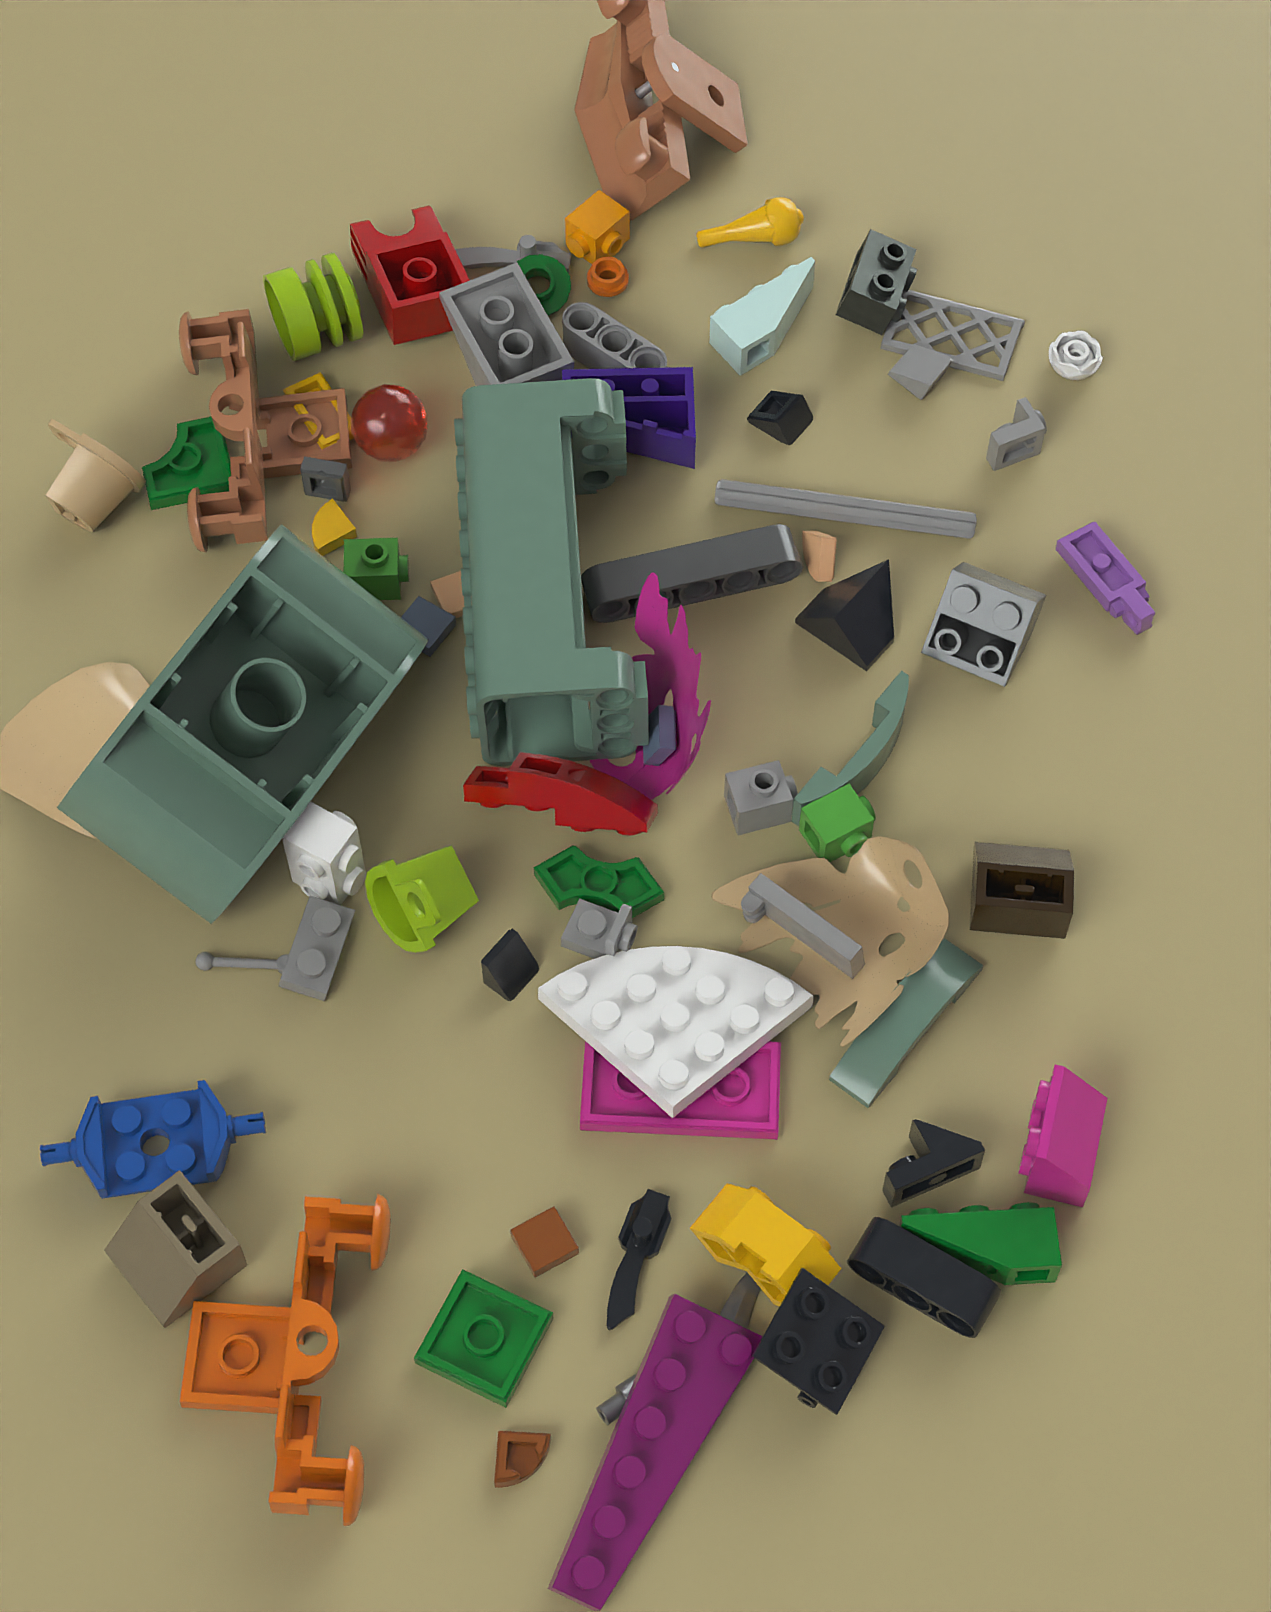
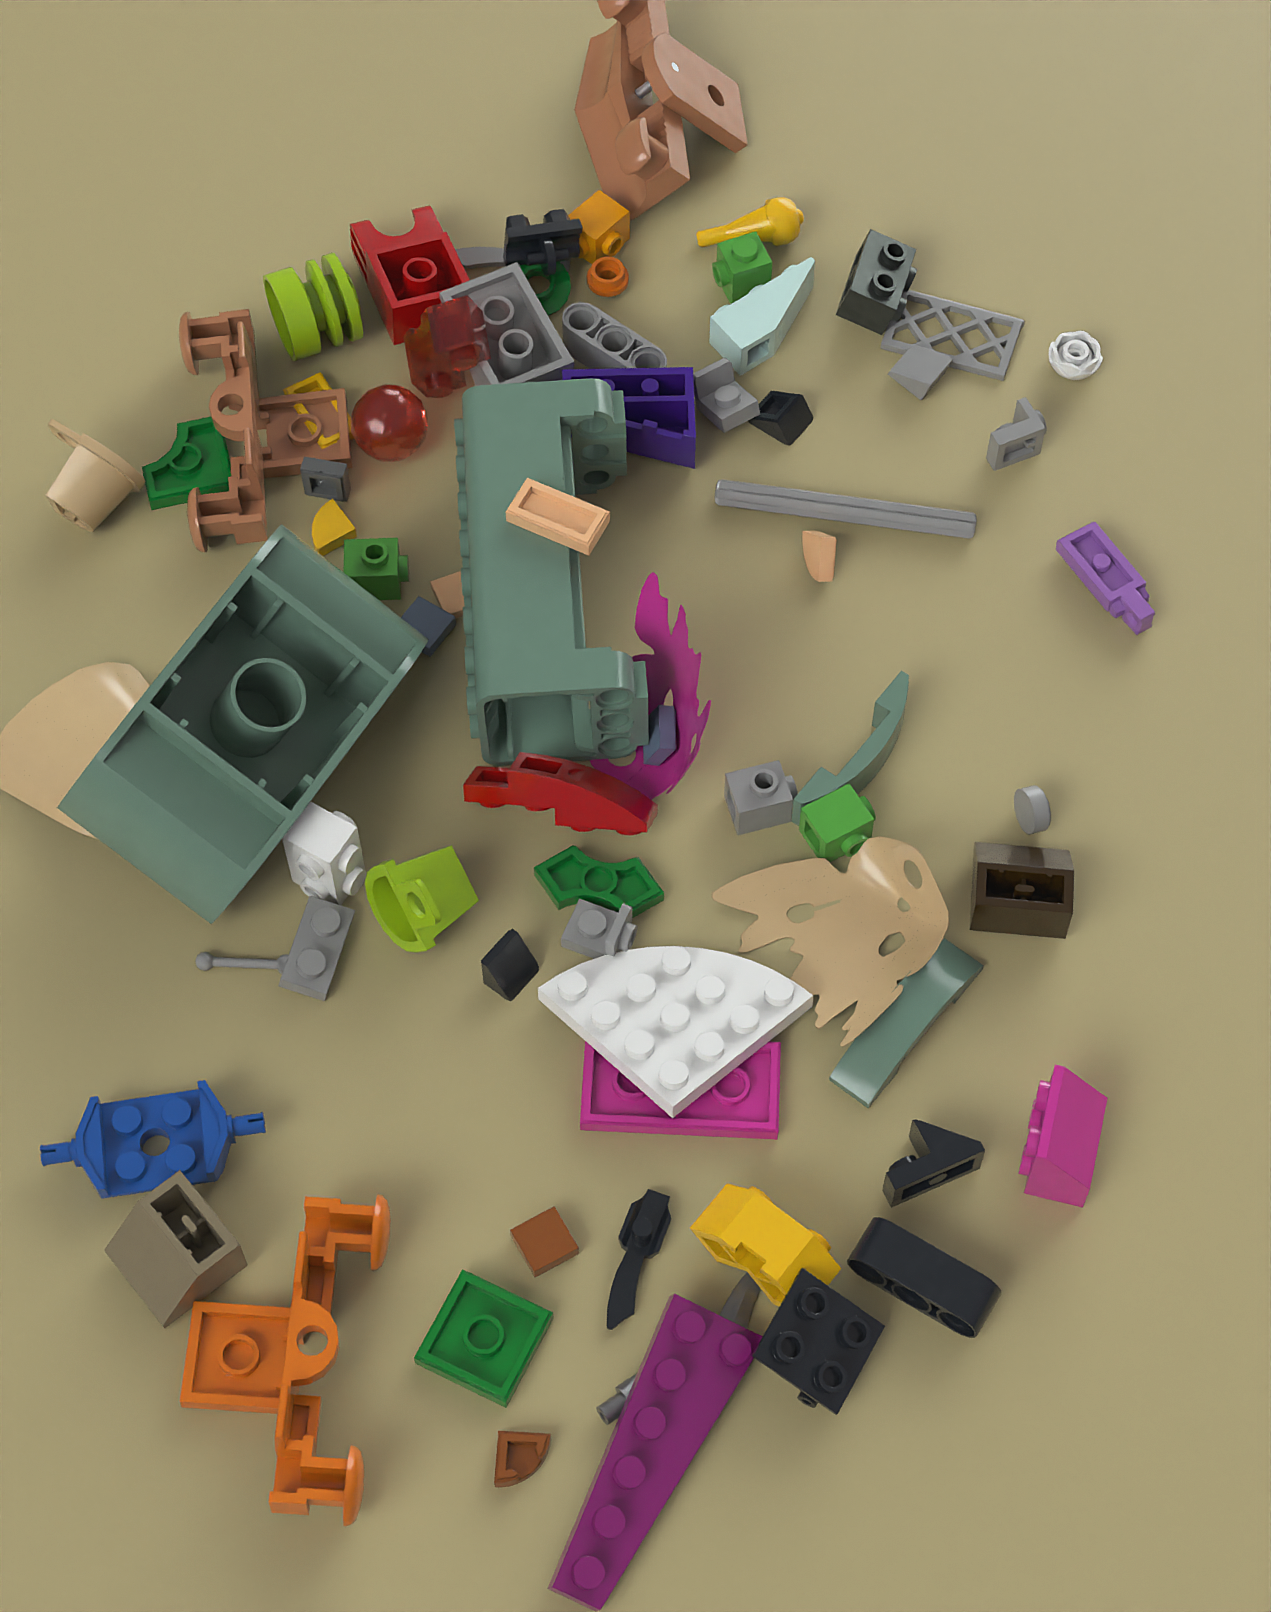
dark grey beam [581,524,803,623] -> none
light grey hinge [741,873,865,979] -> none
black slope [795,559,894,672] -> none
green slope [899,1202,1062,1285] -> none
slope [921,562,1046,687] -> none
none -> clear red brick [403,295,491,398]
none -> black hips [503,209,583,276]
none -> light nougat tile [505,478,610,556]
none -> light grey bracket [693,358,760,433]
none -> bright green brick [712,231,772,304]
none -> light grey tile [1014,785,1051,835]

